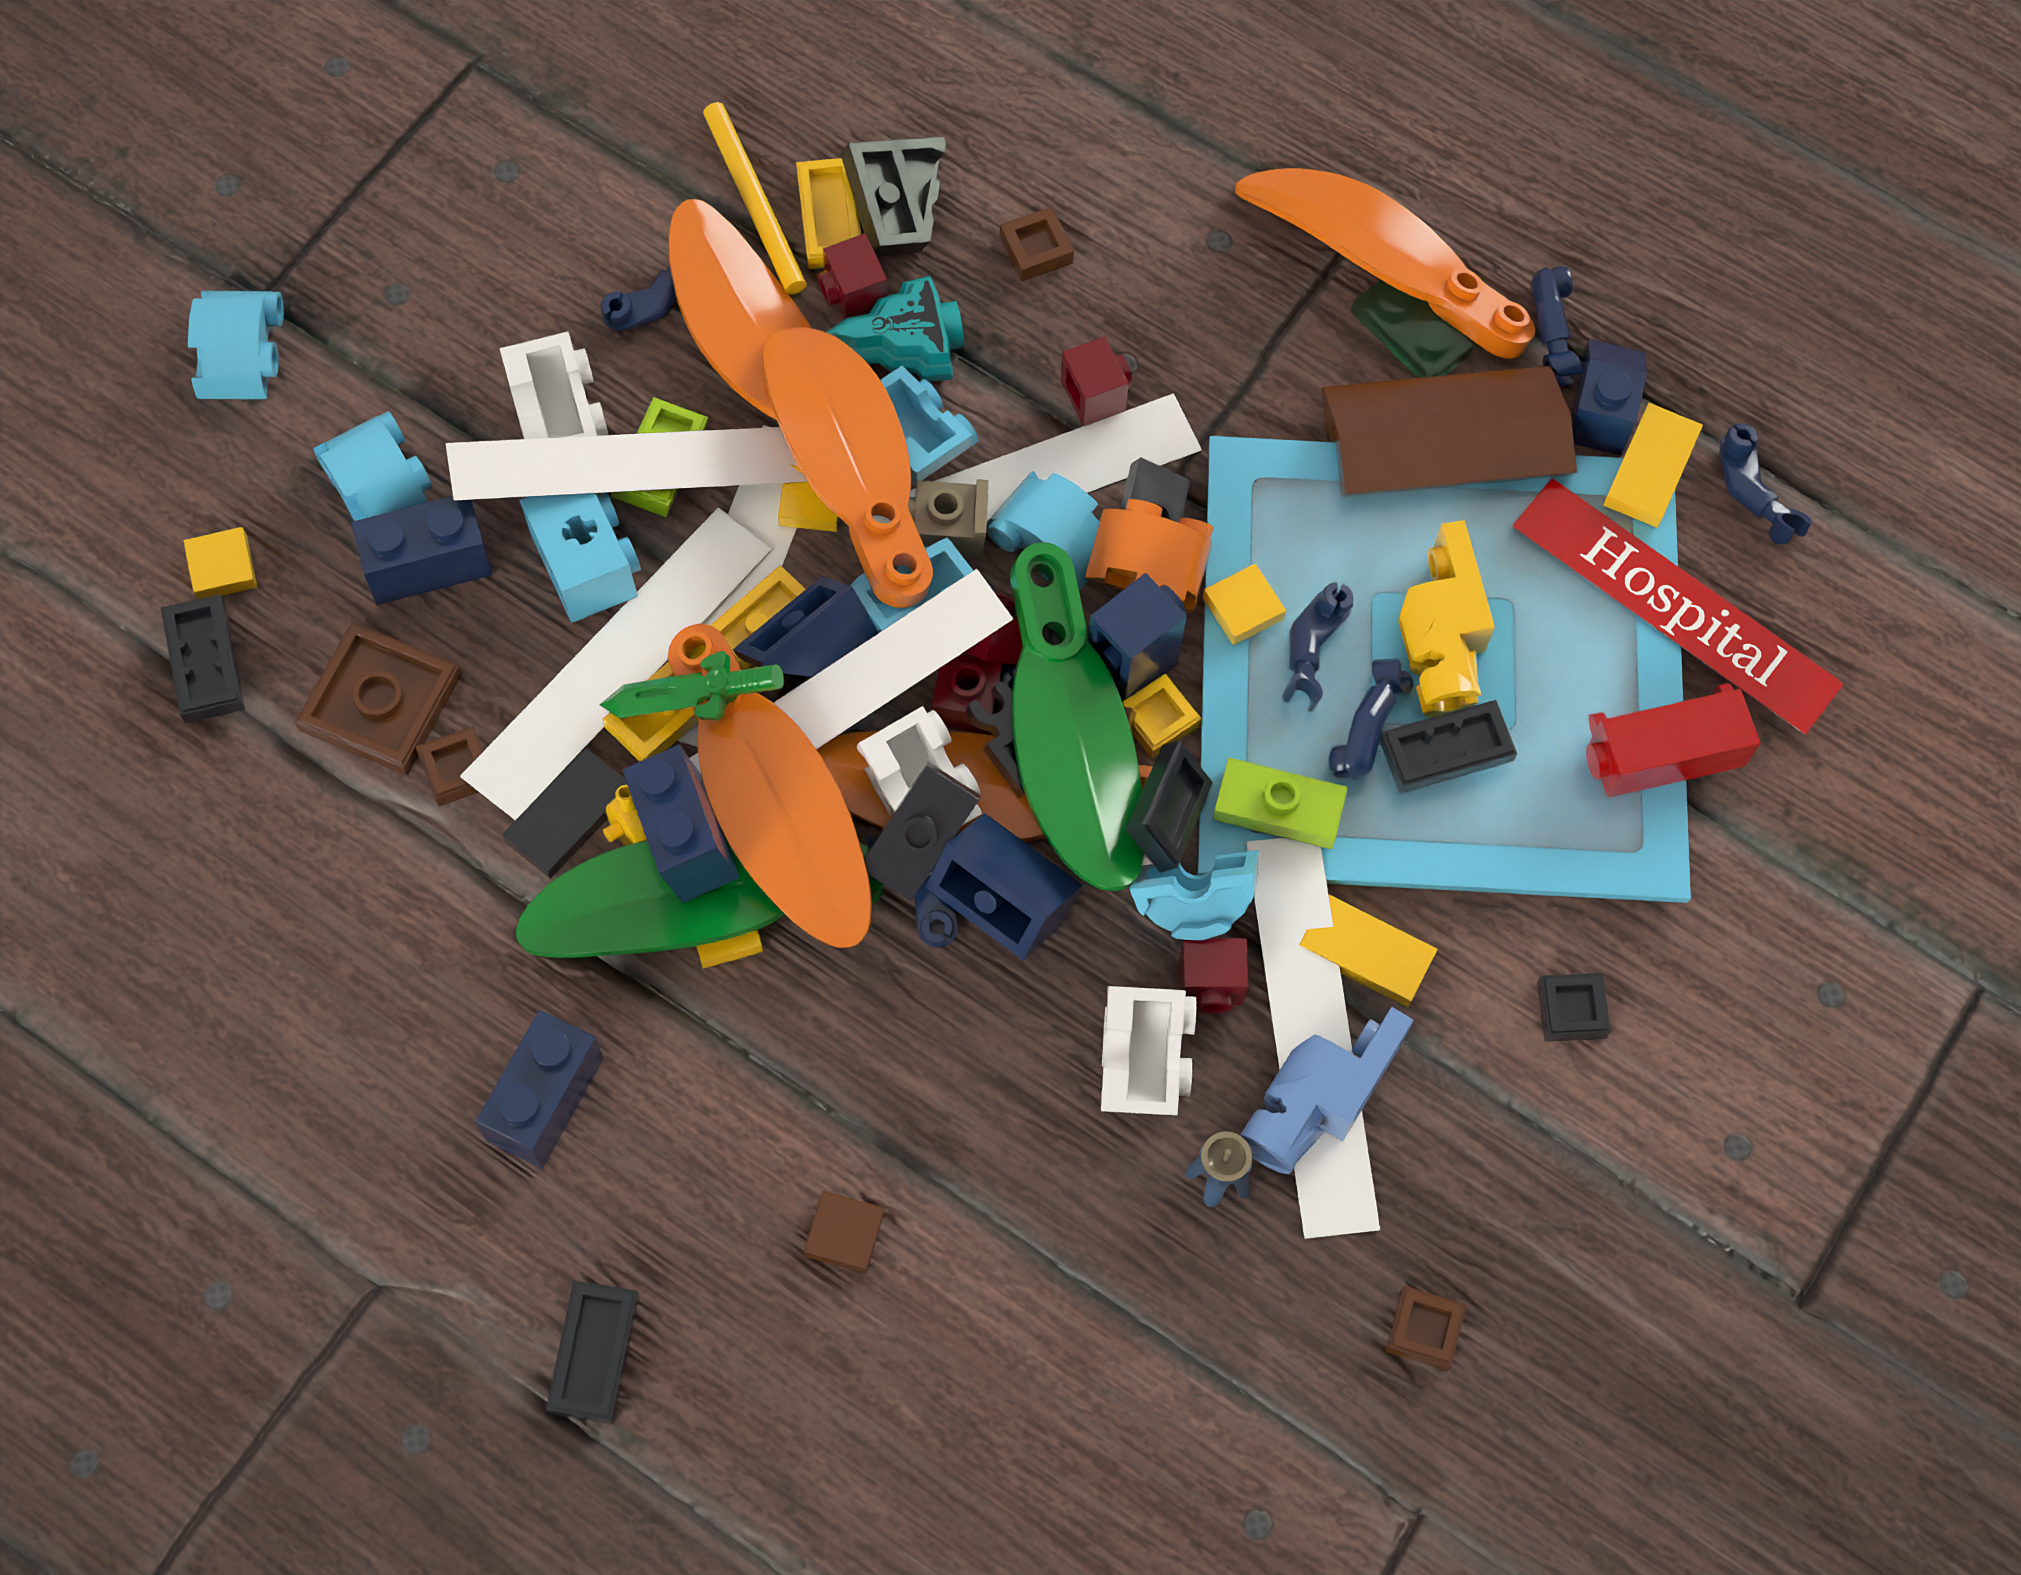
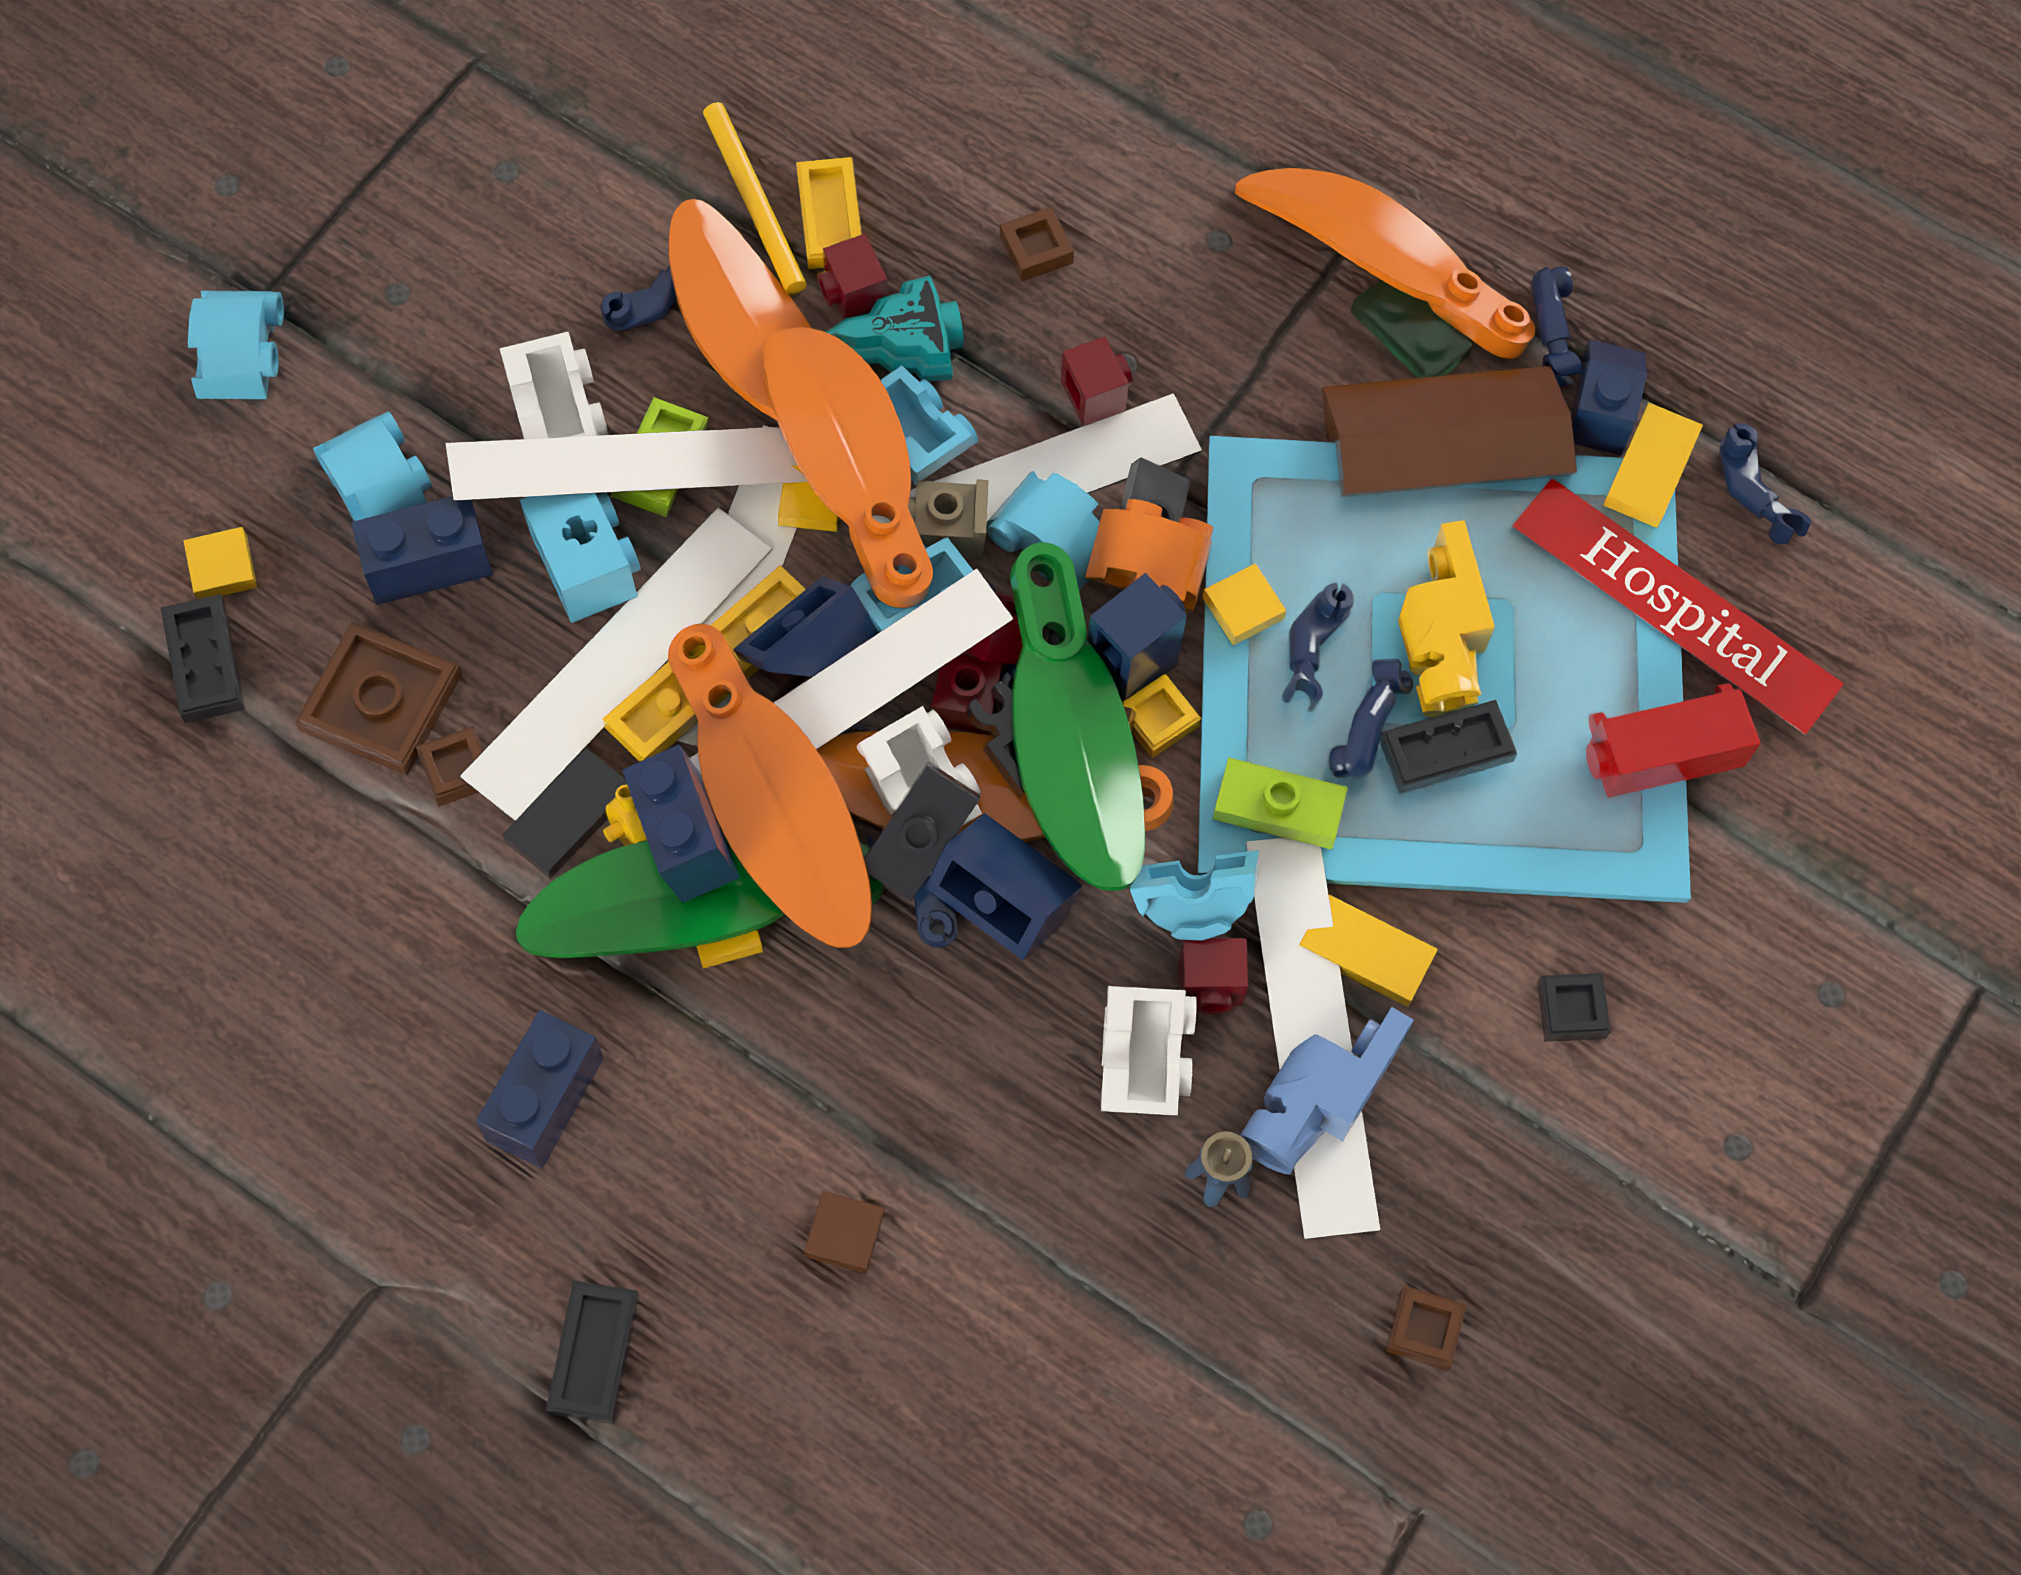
green sword [599,651,784,721] -> none
wing [840,137,946,256] -> none
black tile [1125,740,1213,873] -> none

